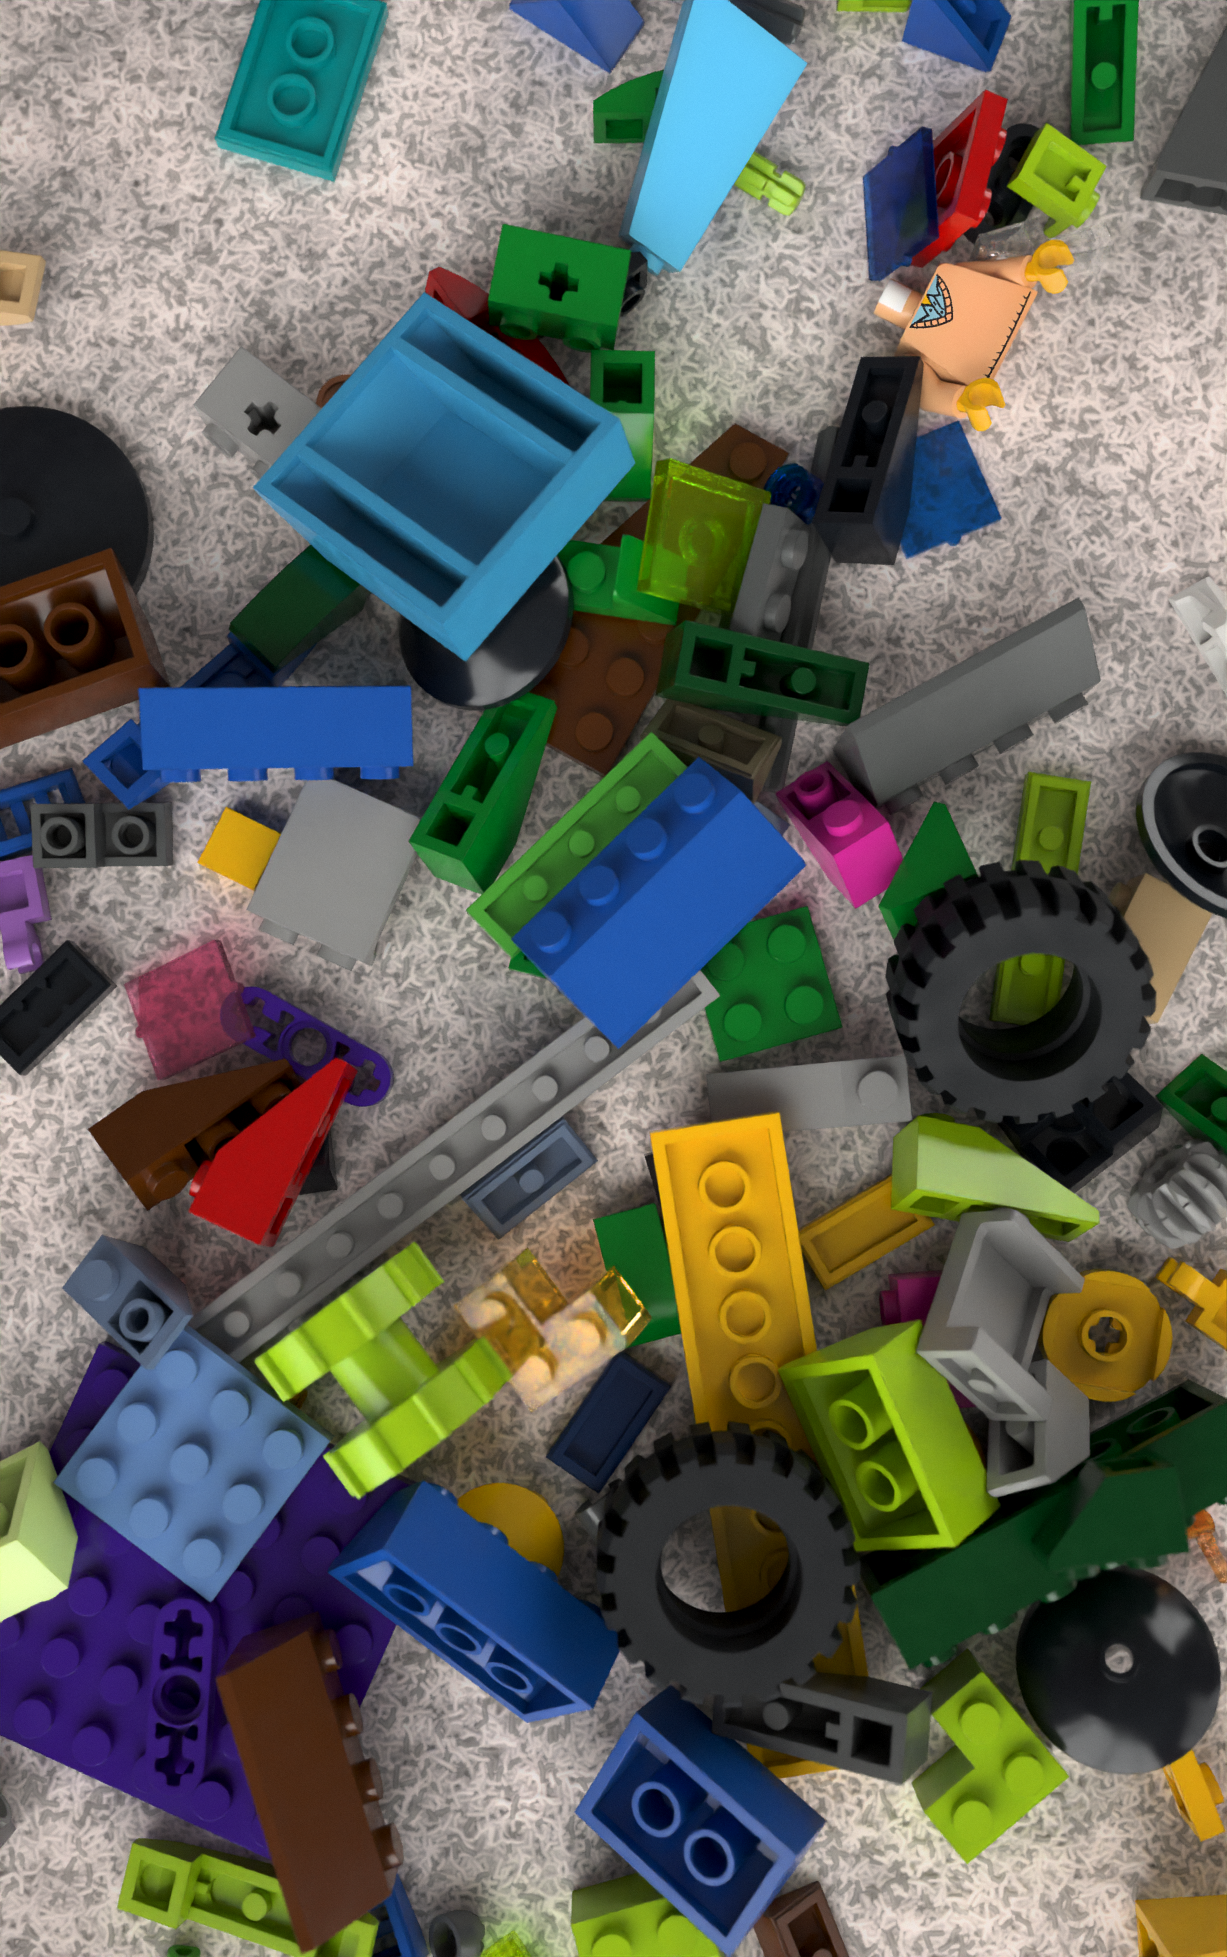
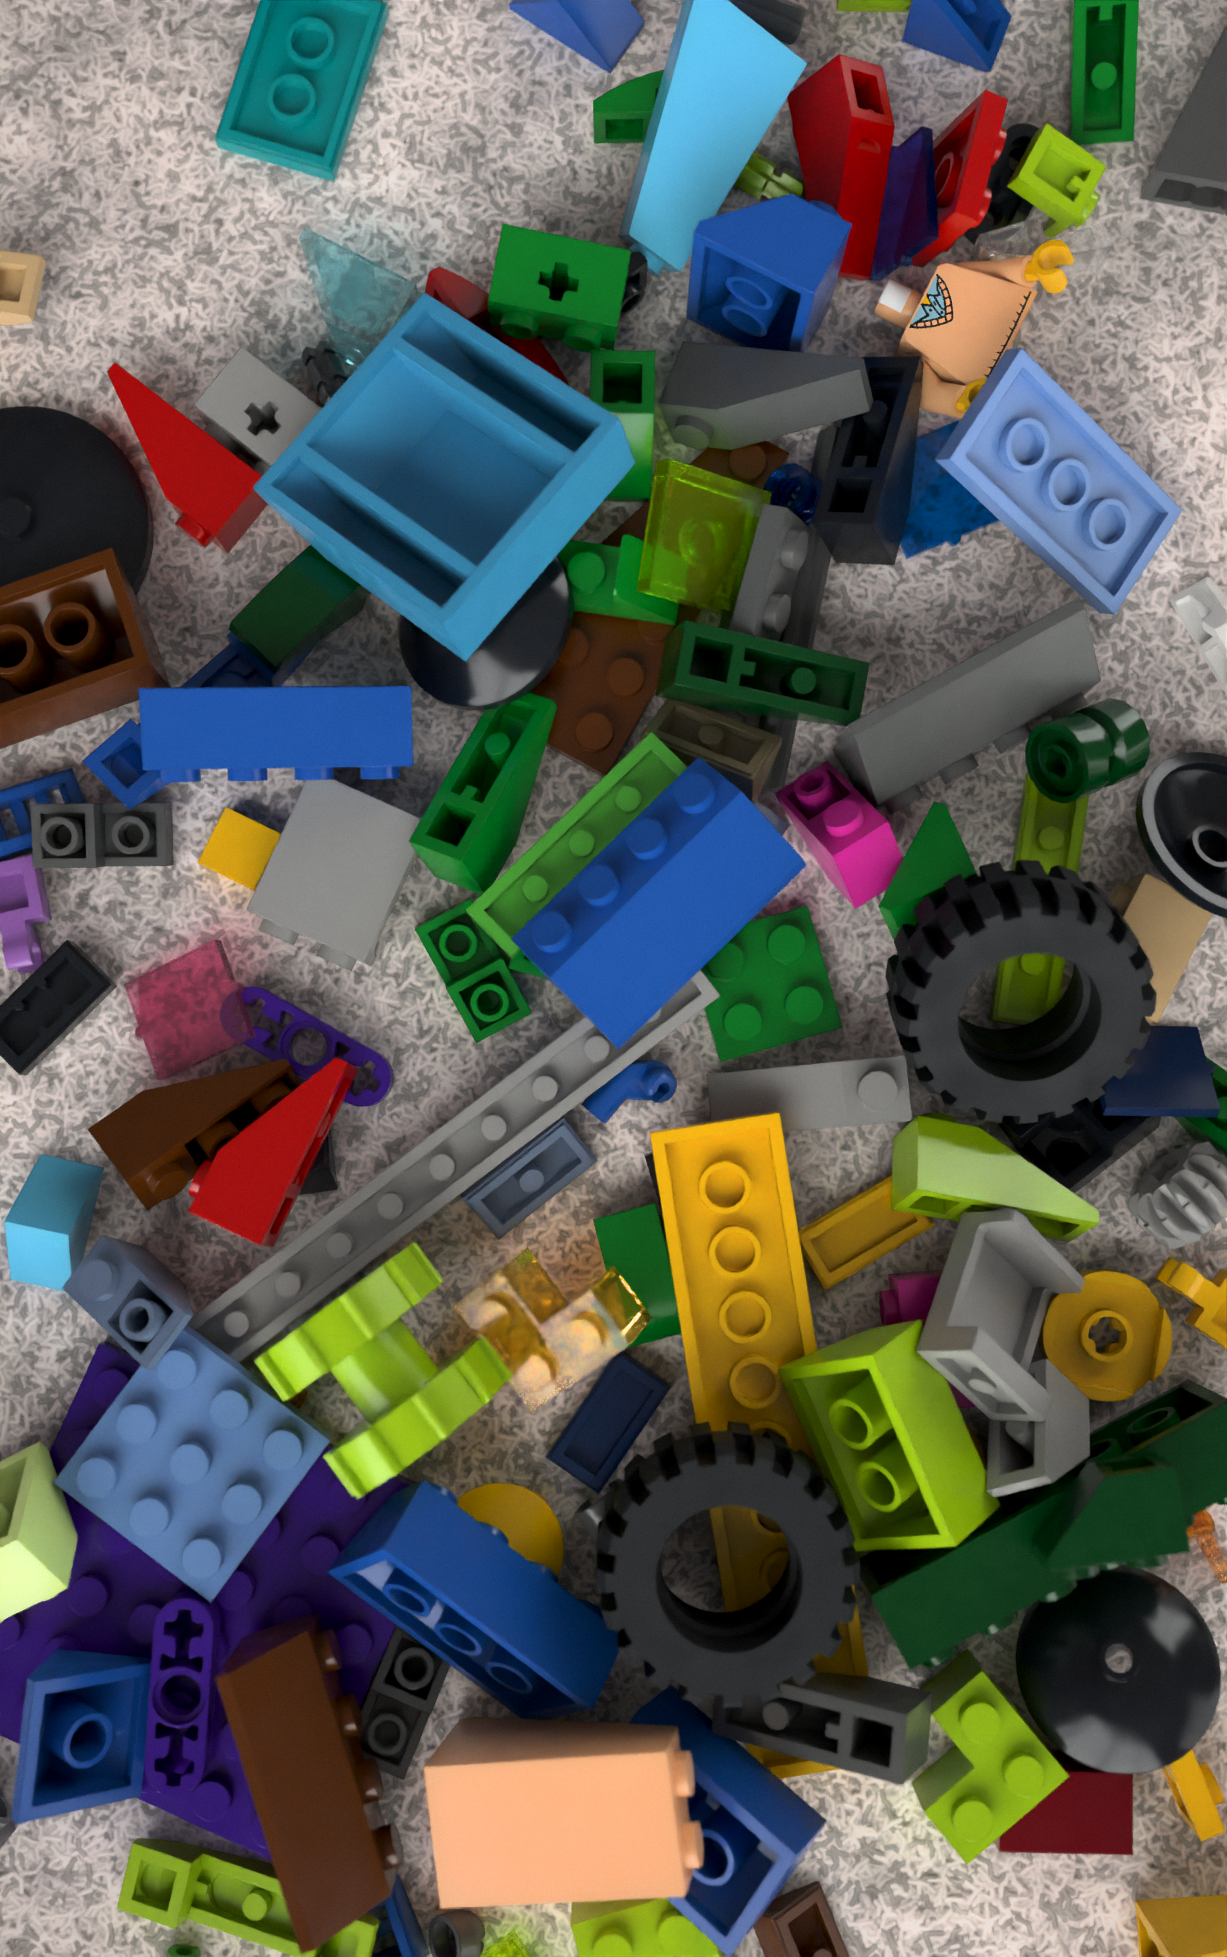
none -> medium azure slope [4,1154,104,1291]
none -> blue slope [11,1649,151,1824]
none -> red slope [107,362,268,553]
none -> clear light blue slope [299,227,420,368]
none -> black axle [301,340,347,406]
none -> dark grey slope [358,1625,450,1780]
none -> green slope [415,897,532,1043]
none -> light nougat slope [423,1717,704,1908]
none -> blue arm [582,1060,677,1124]
none -> dark grey slope [658,341,873,450]
none -> blue slope [686,193,852,353]
none -> red slope [787,54,895,281]
none -> medium blue plate [935,348,1182,615]
none -> dark red slope [994,1749,1133,1855]
none -> dark green wheel [1025,698,1150,804]
none -> dark blue piece [1099,1026,1220,1117]

